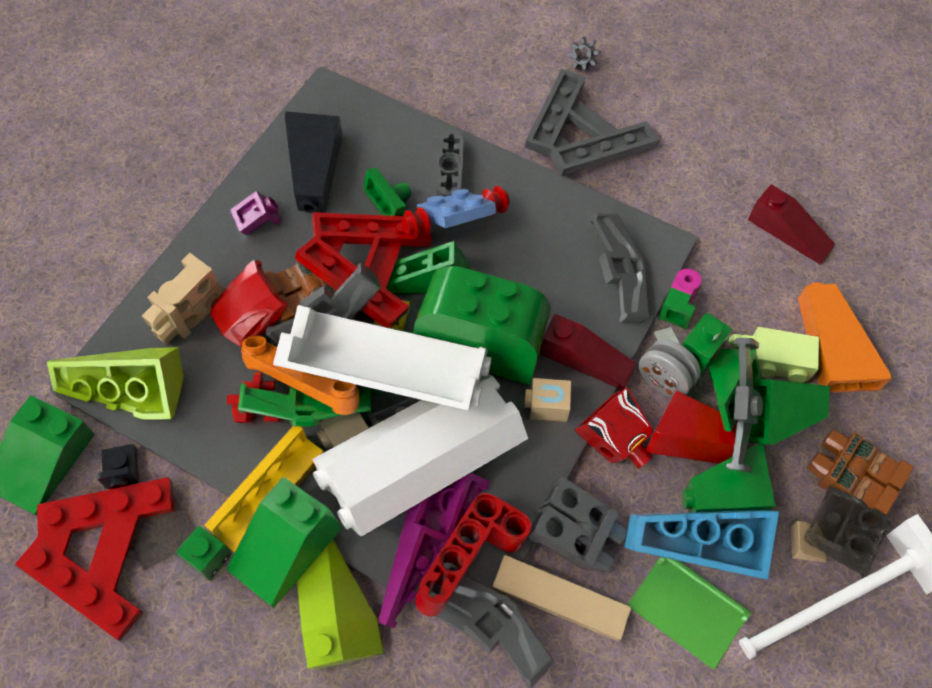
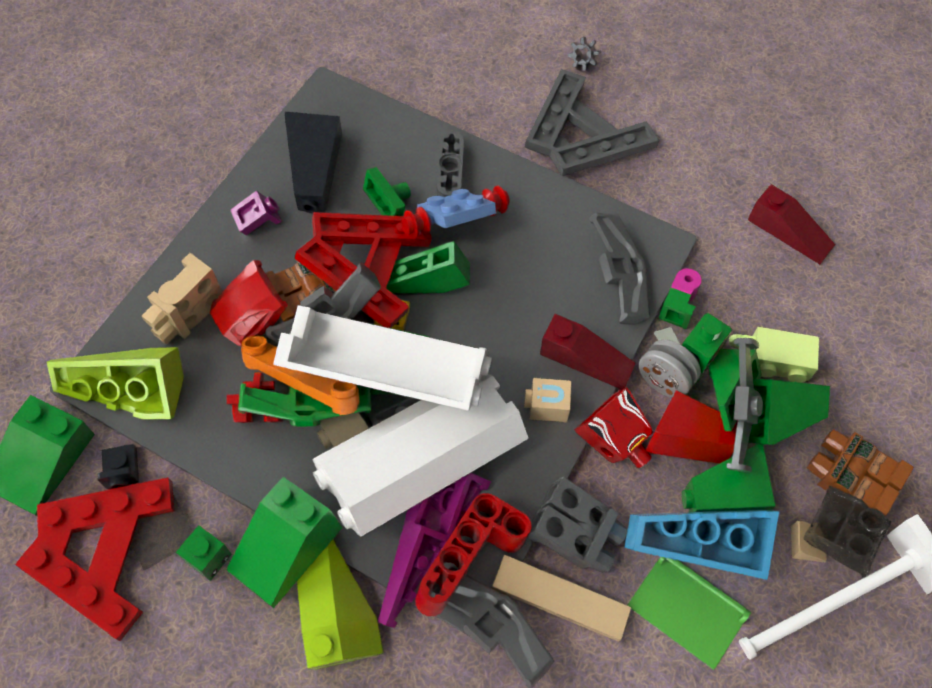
yellow fence [205,426,324,553] -> none
green brick [413,266,551,385] -> none
orange slope [798,282,892,393] -> none

